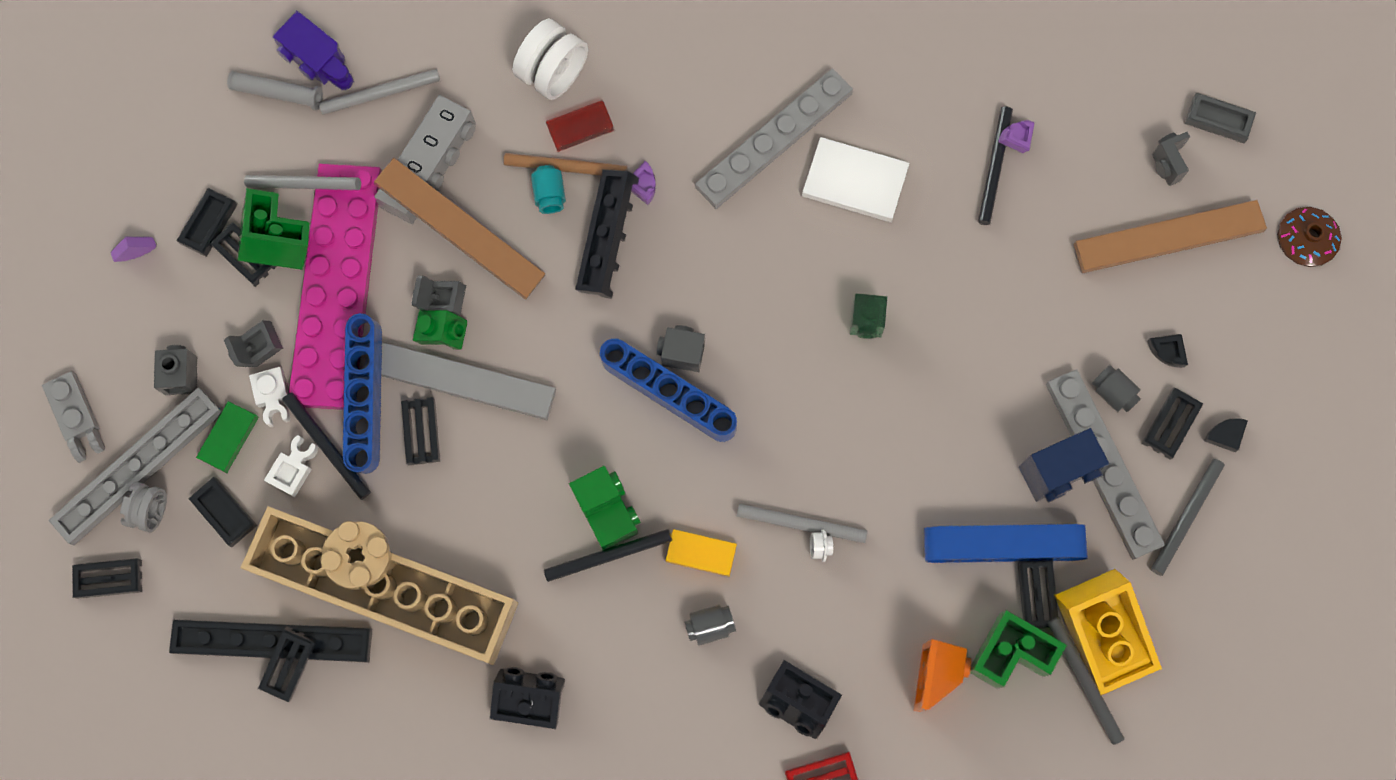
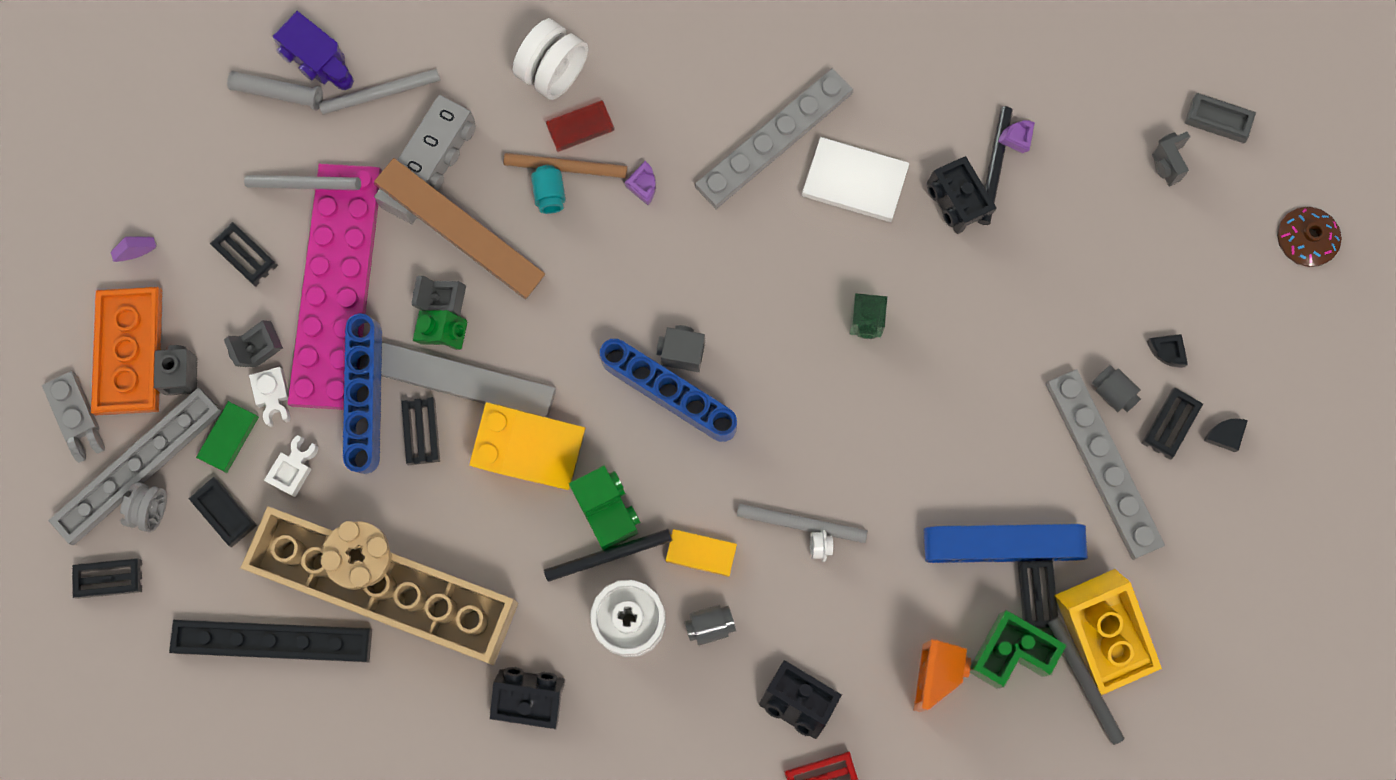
black tile [176,188,238,257] -> none
green brick [237,188,309,270] -> none
black tile [258,626,317,702] -> none
black bar [282,392,371,500] -> none
black hinge [575,169,639,299] -> none
dark blue brick [1019,428,1110,503] -> none
medium nougat tile [1073,200,1267,274] -> none
dark grey bar [1151,459,1225,576] -> none
none -> orange plate [91,287,162,416]
none -> yellow slope [469,402,586,490]
none -> white wheel [591,580,666,657]
none -> black bracket [927,156,997,234]

